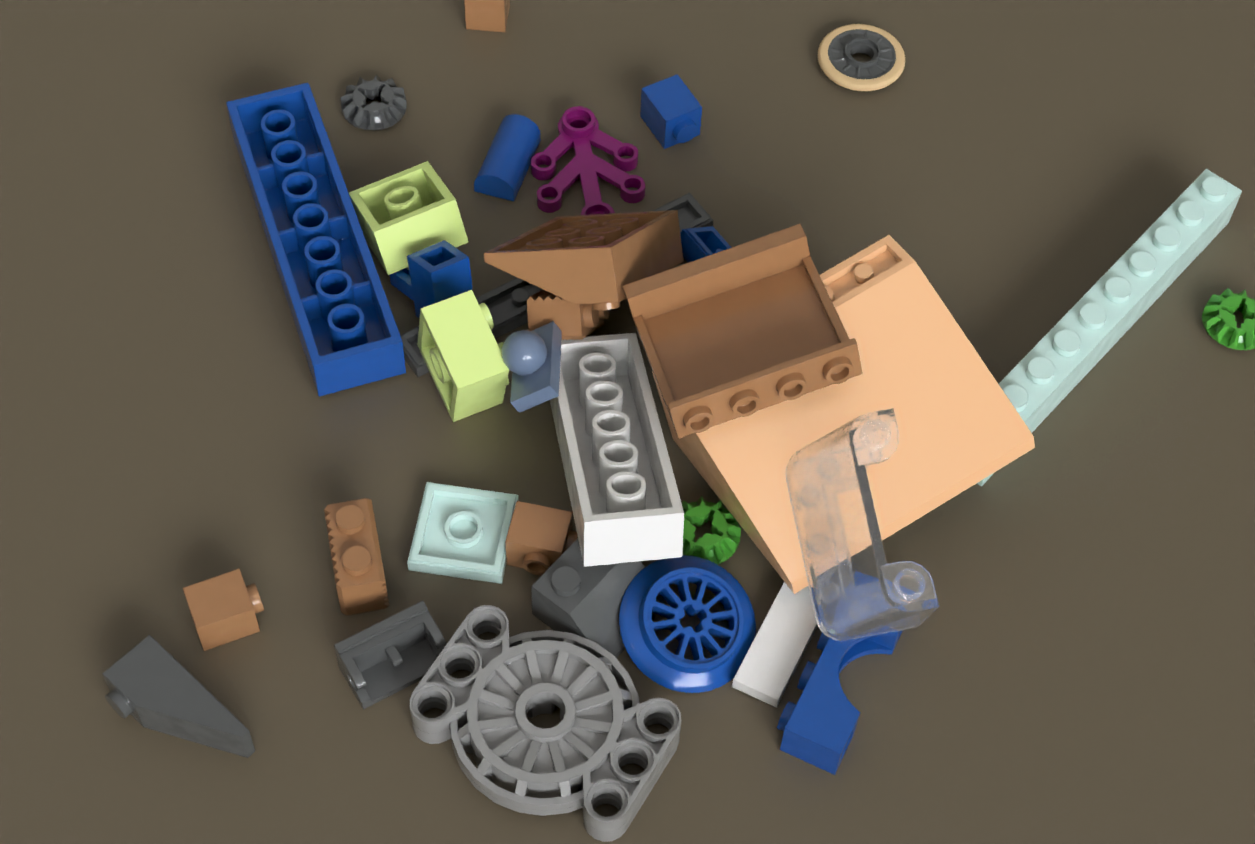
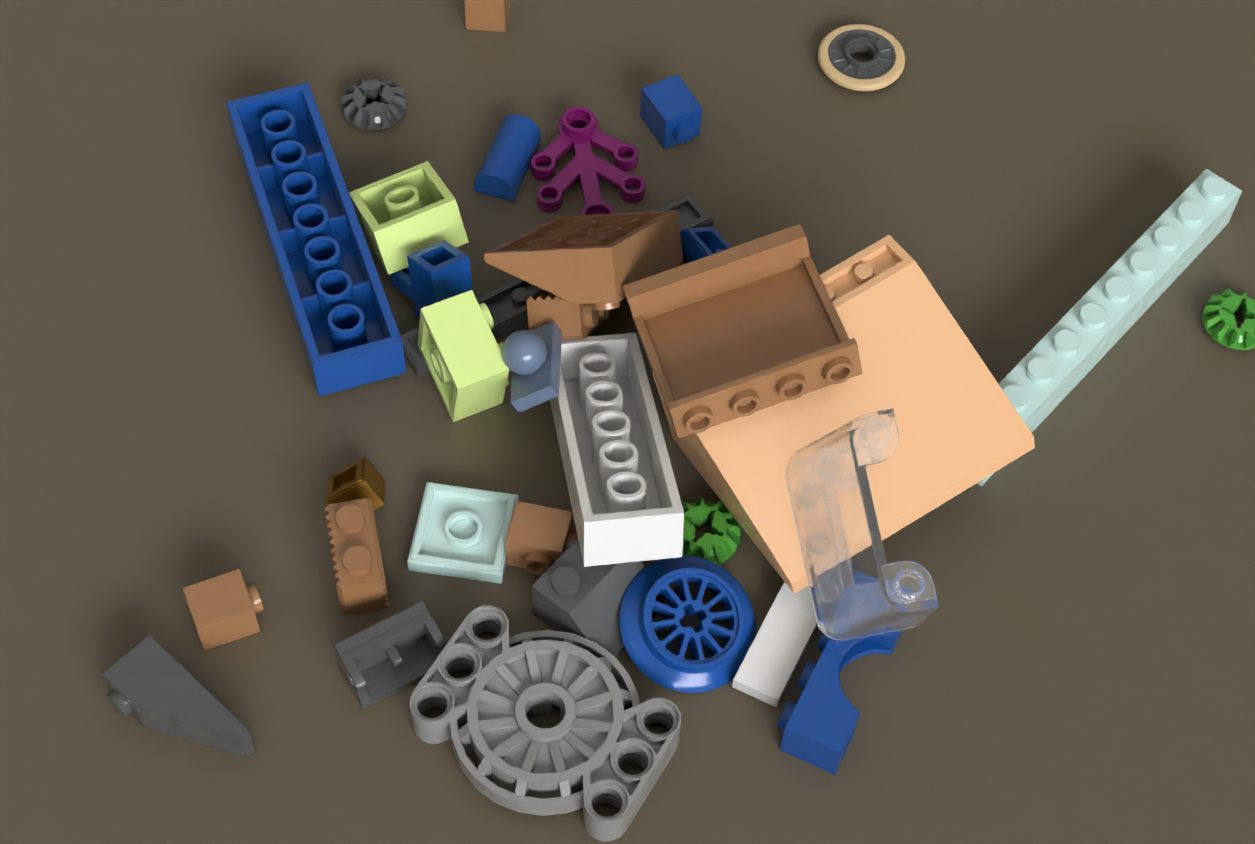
none -> pearl gold slope [326,456,385,511]

